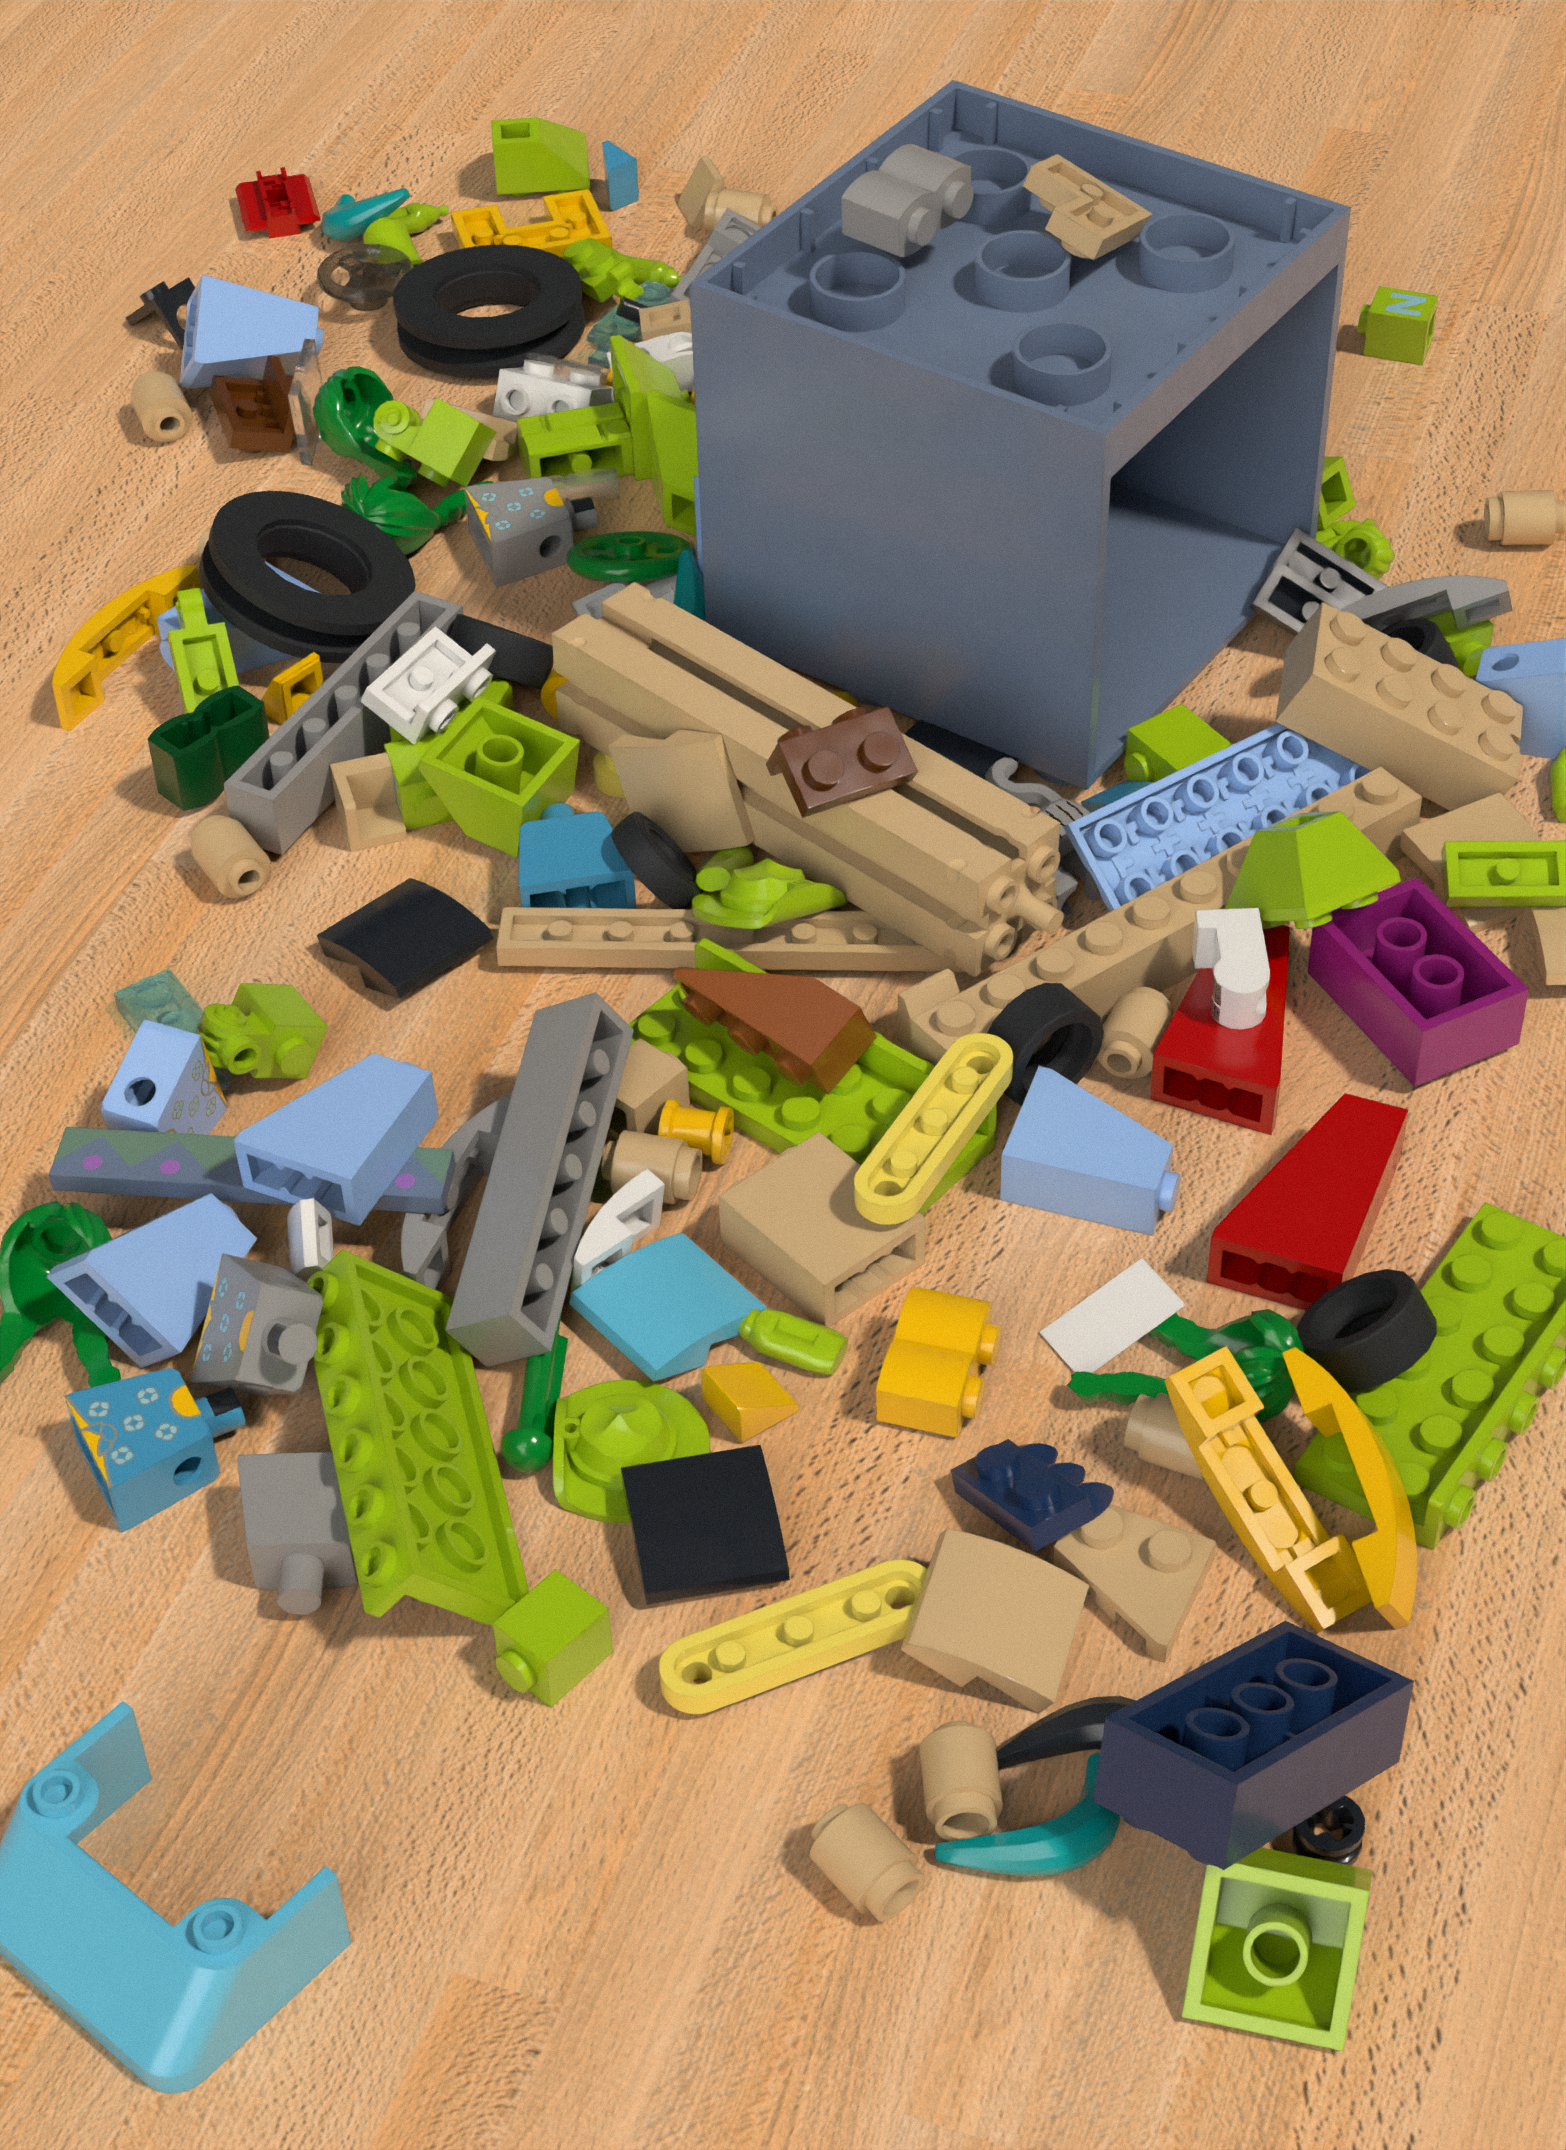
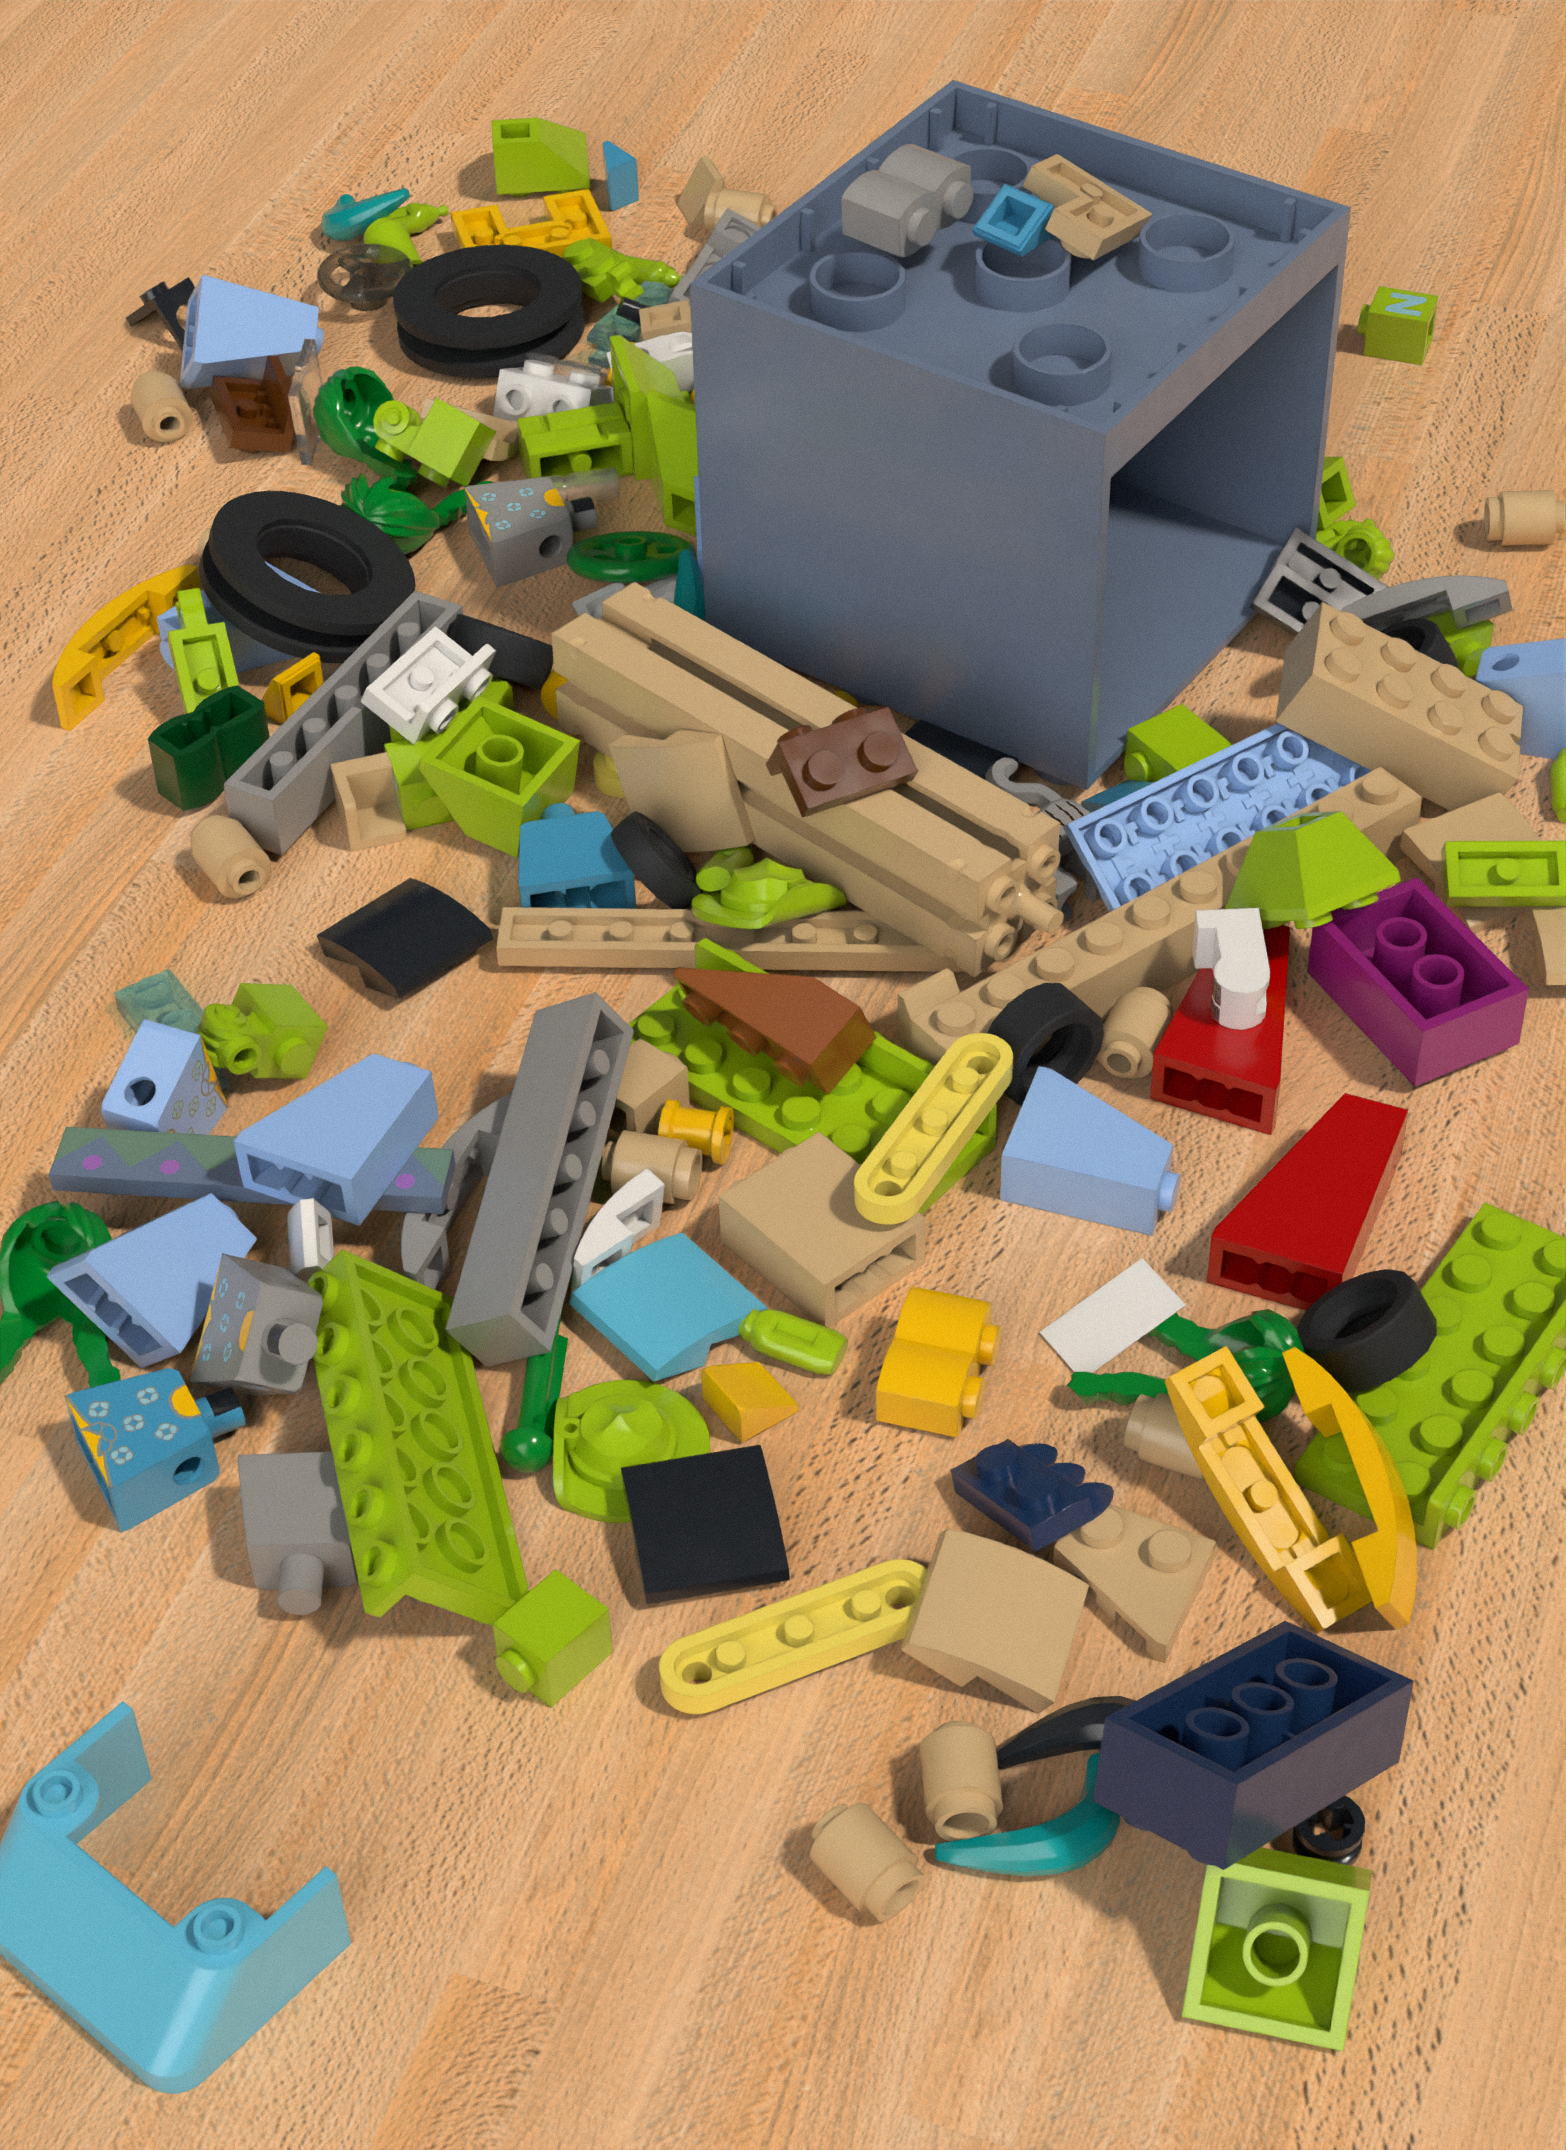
red piece [235,167,321,239] -> none
none -> dark azure slope [972,184,1054,257]

